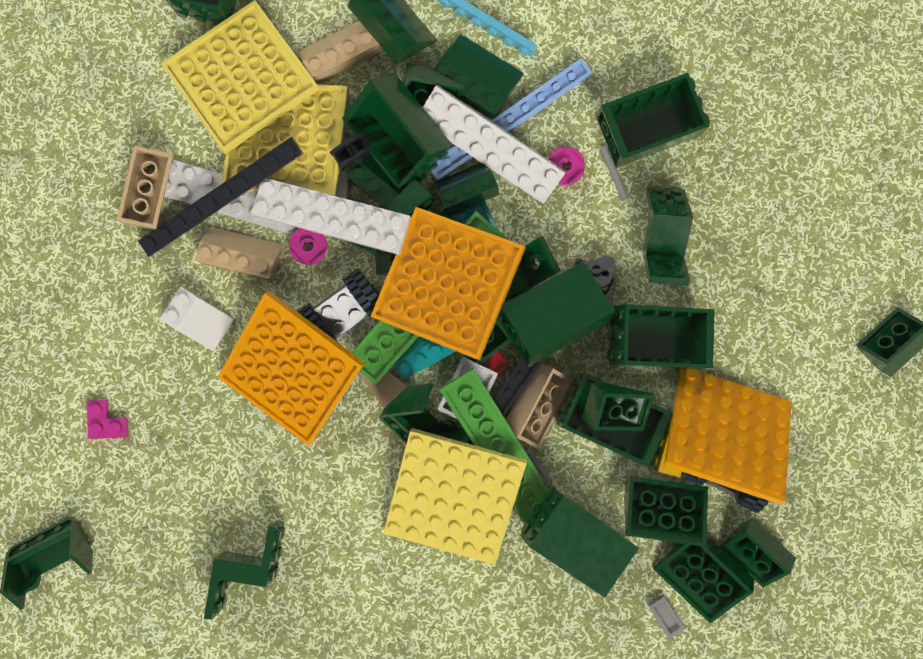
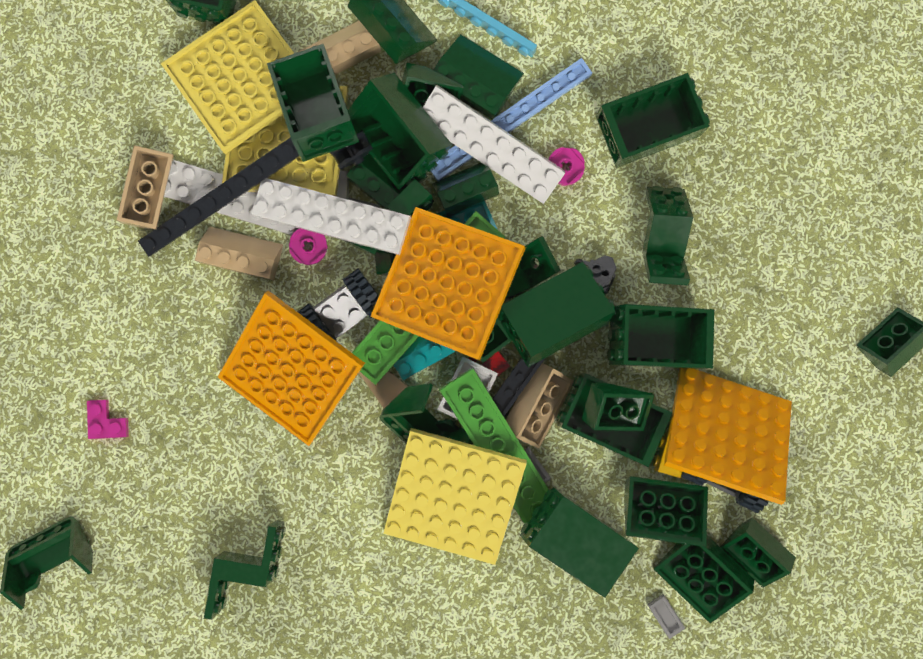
white slope [160,287,235,351] -> none
light grey bar [600,146,629,201] -> none
none -> dark green container [267,44,359,162]

